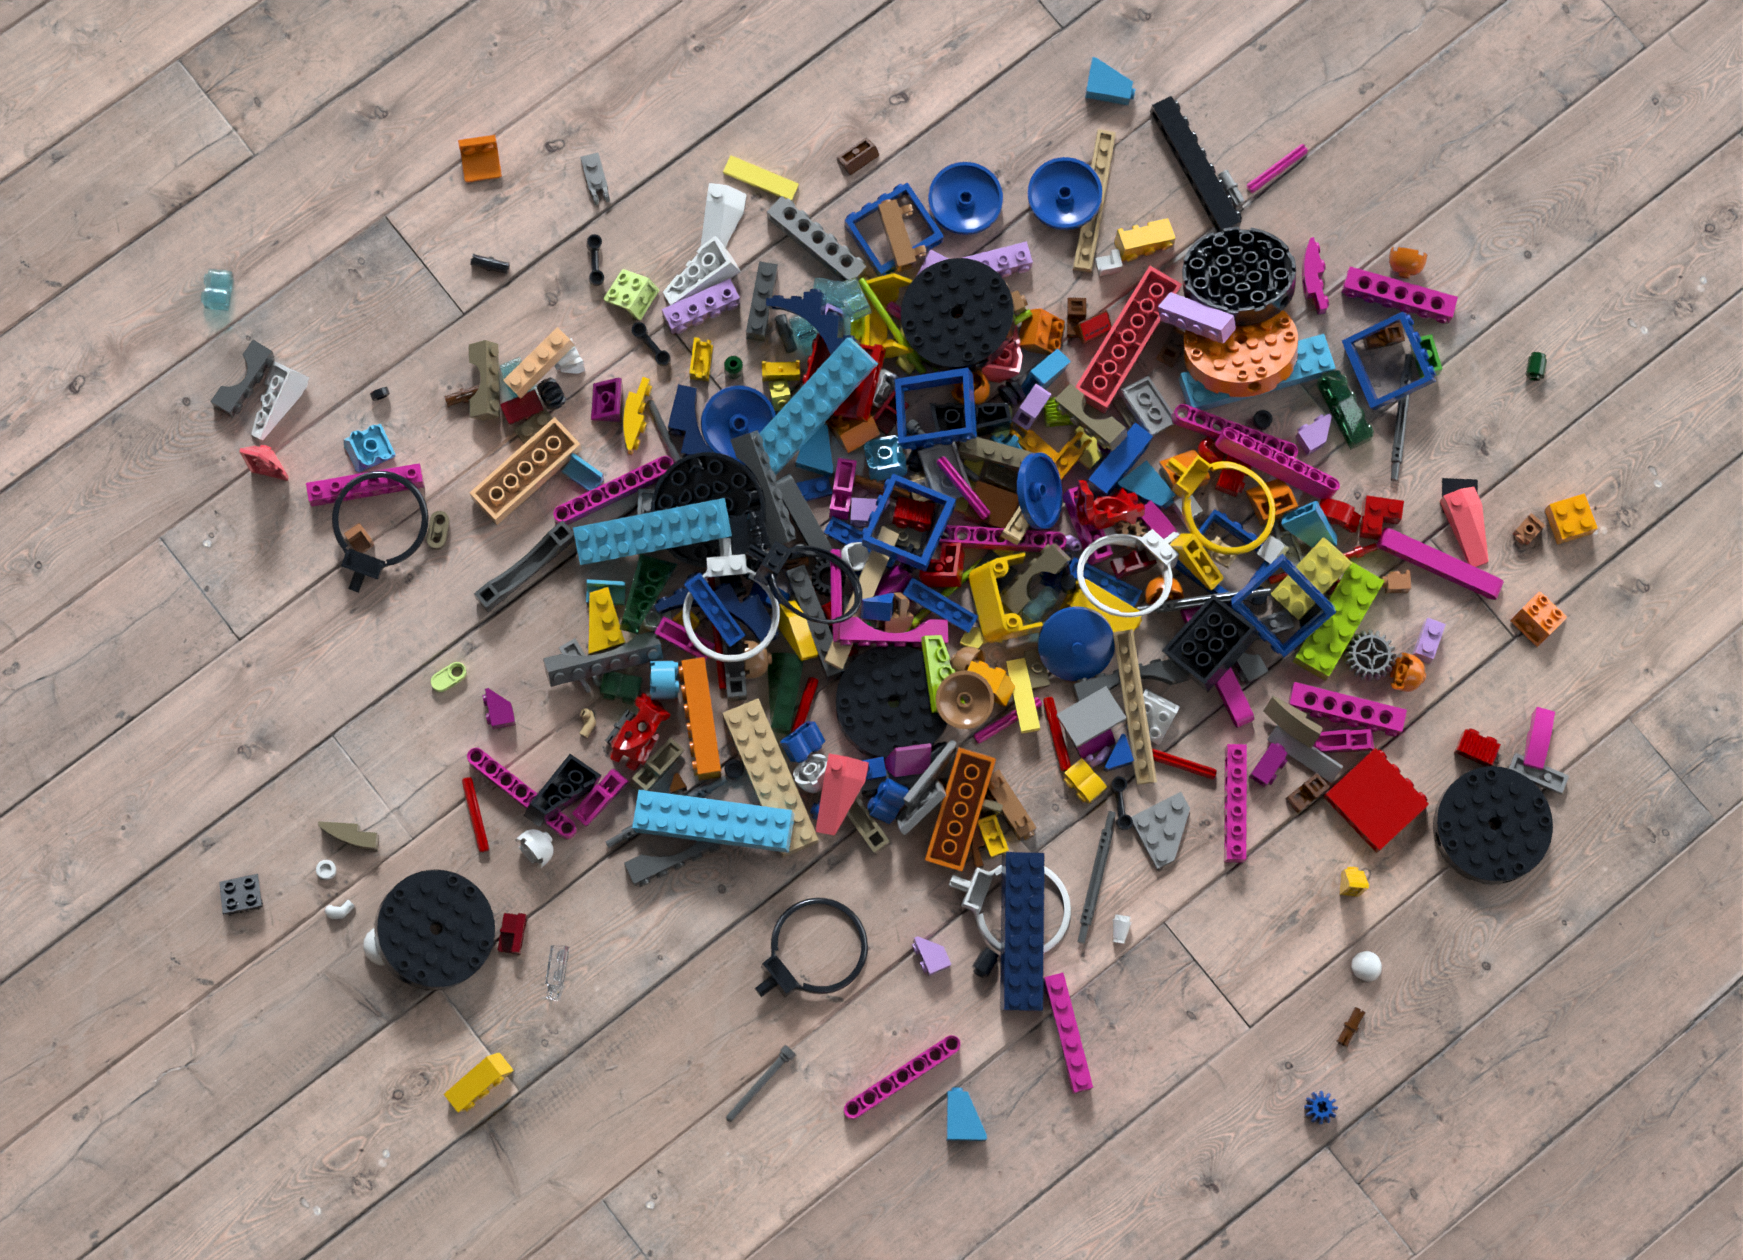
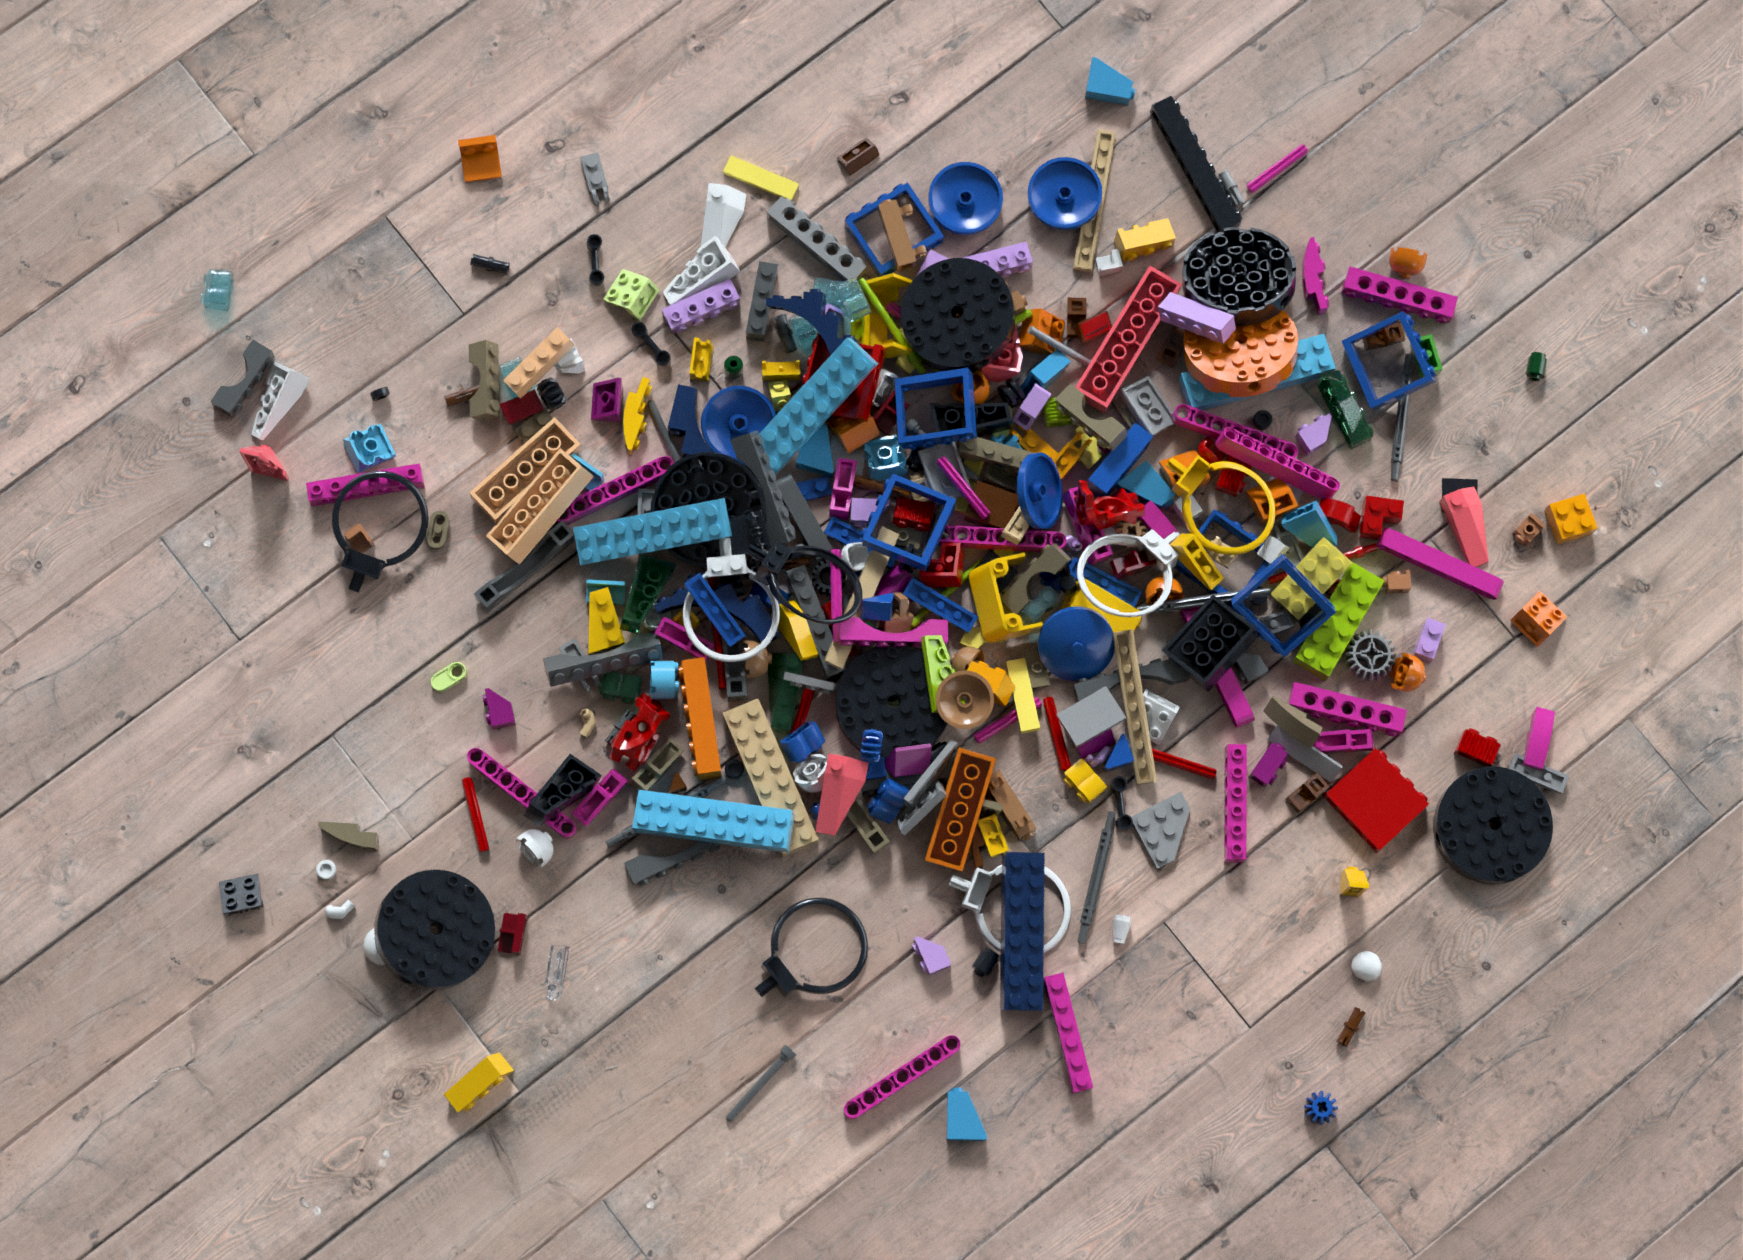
none -> light nougat brick [486,448,594,565]
none -> light grey plate [783,672,838,694]
none -> blue gear [861,729,883,763]
none -> light grey bar [1028,326,1091,367]

